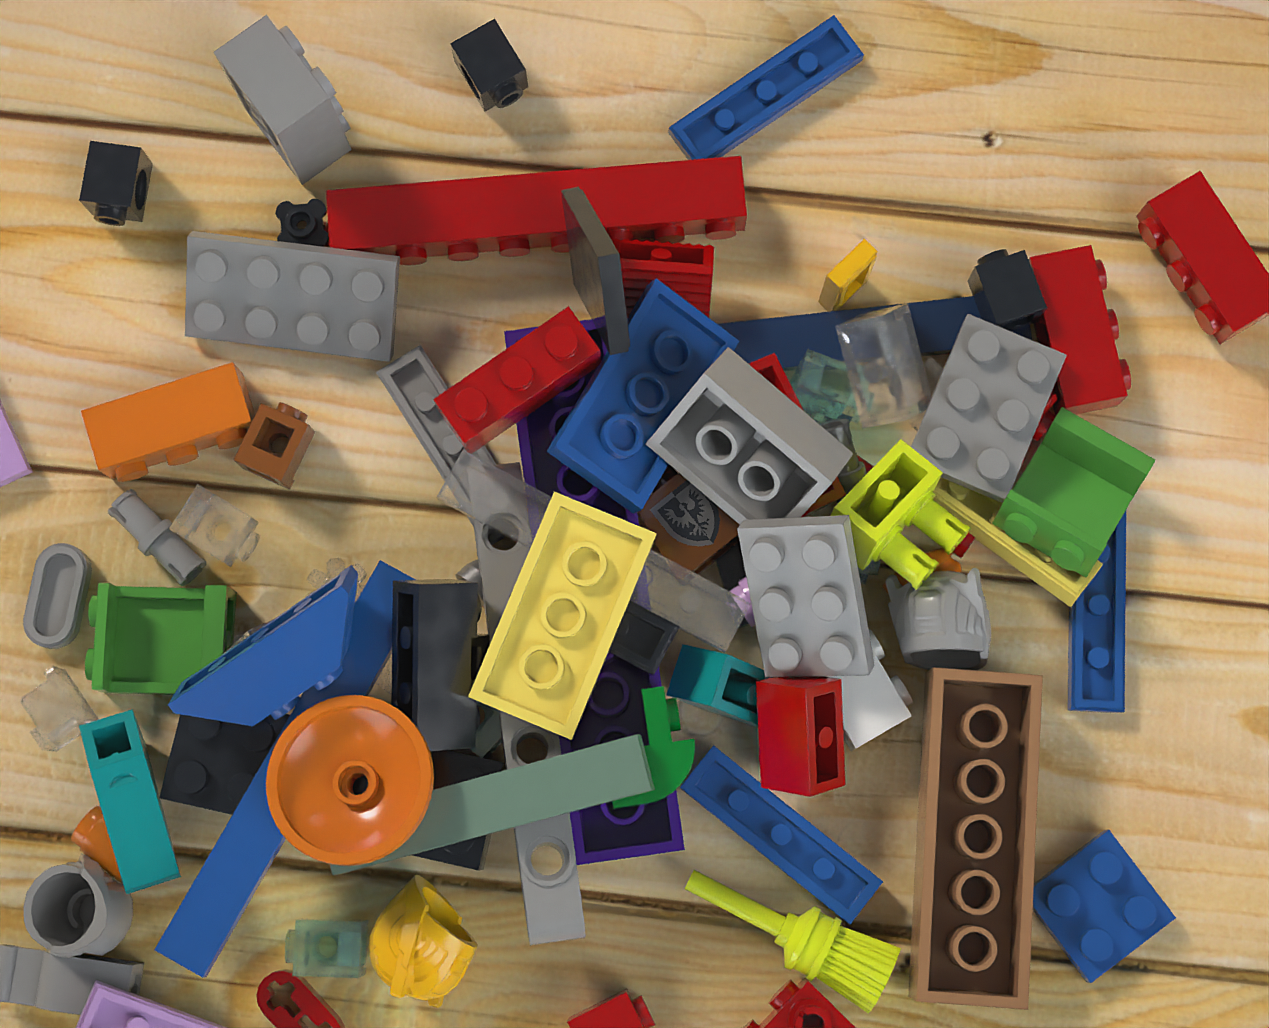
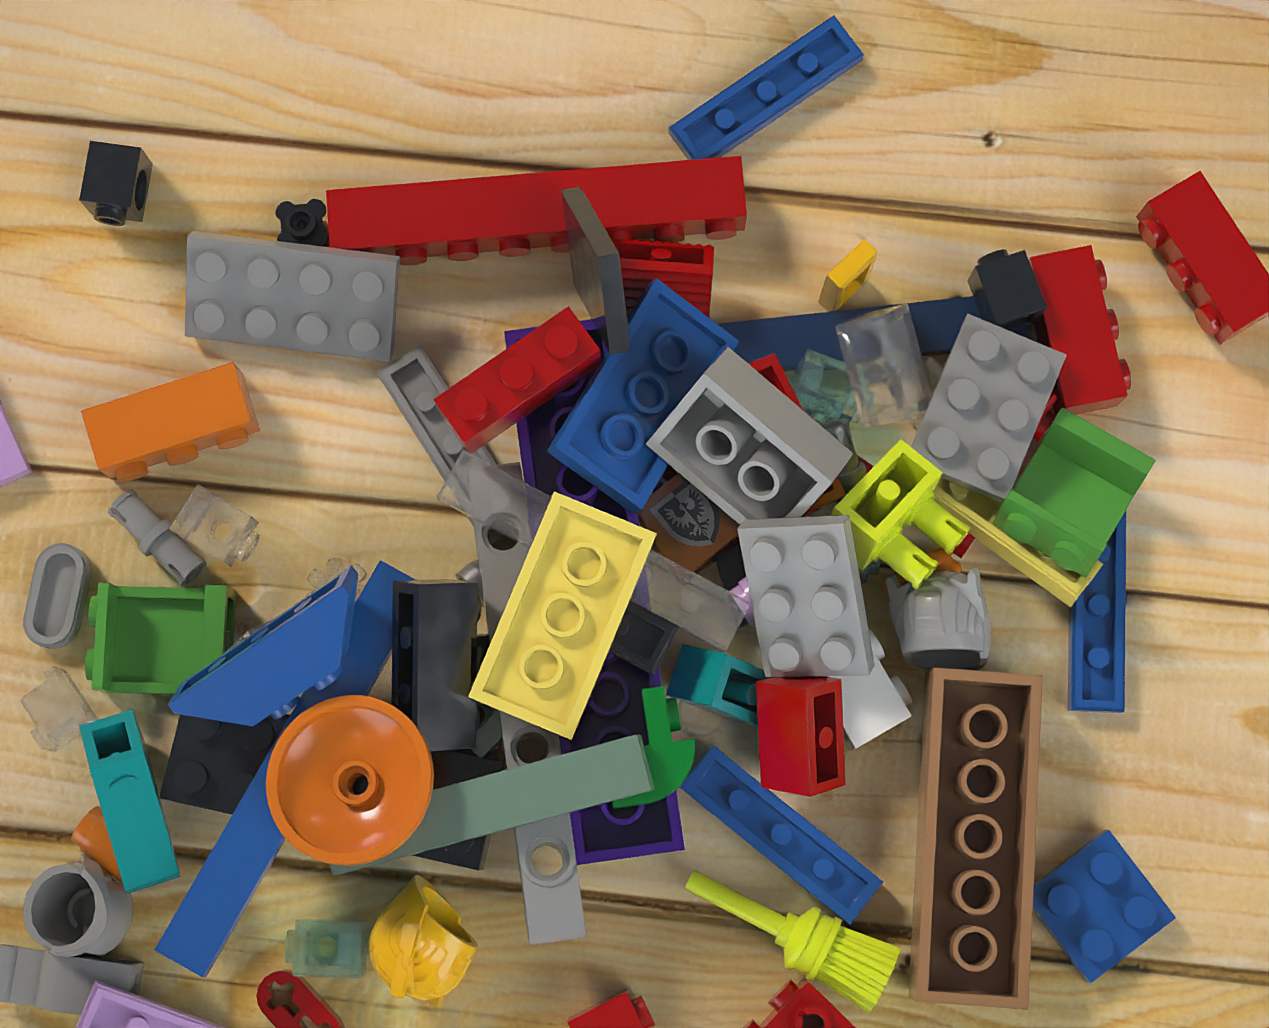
light grey brick [214,15,352,185] -> none
dark orange brick [234,402,315,490] -> none
black brick [450,18,528,112] -> none

